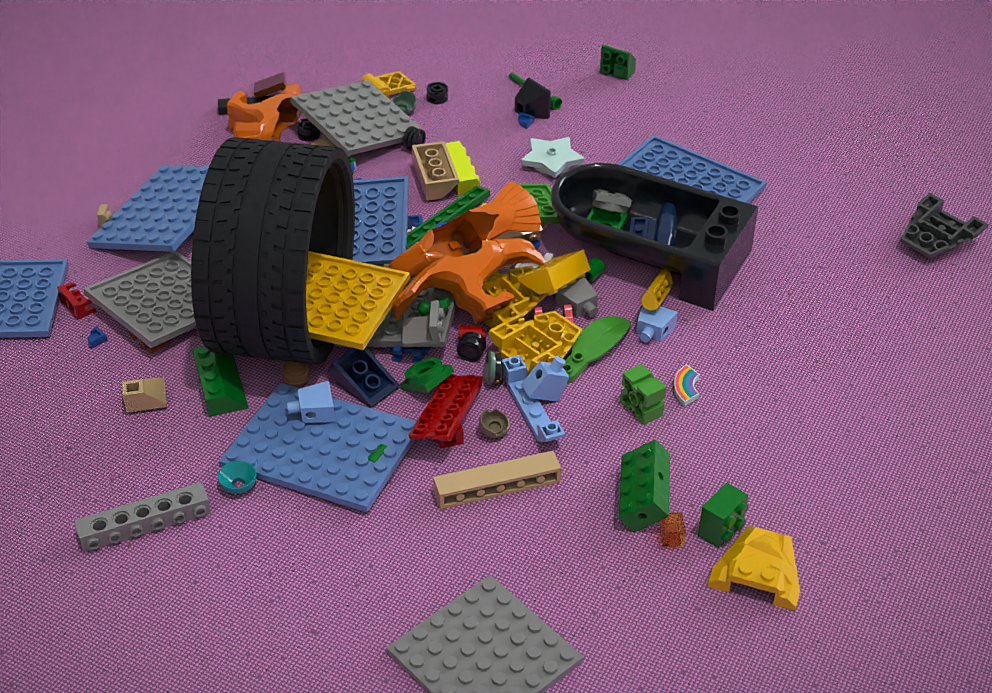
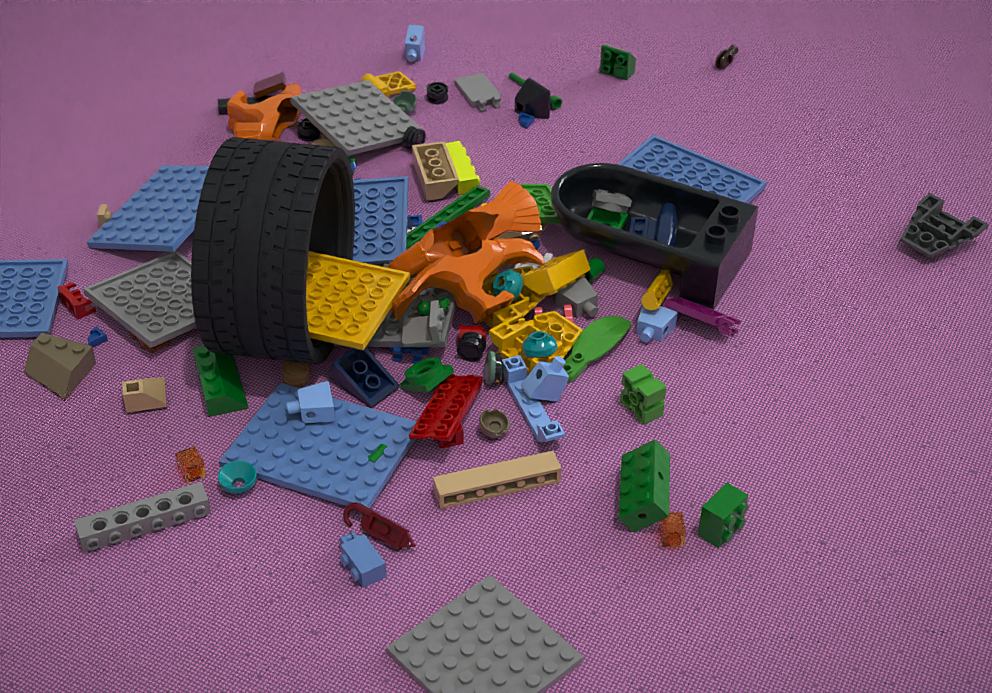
light aqua plate [522,137,584,178] -> none
tile [674,364,700,407] -> none
yellow wedge [707,525,800,611] -> none
none -> dark tan wedge [24,333,96,401]
none -> clear orange brick [175,446,206,483]
none -> medium blue brick [339,532,386,588]
none -> dark red plate [343,502,416,550]
none -> light blue torso [405,25,425,62]
none -> light grey tile [454,72,501,112]
none -> teal piece [492,270,523,300]
none -> teal piece [522,331,557,357]
none -> magenta tile [664,297,741,335]
none -> dark brown arm [715,45,738,69]

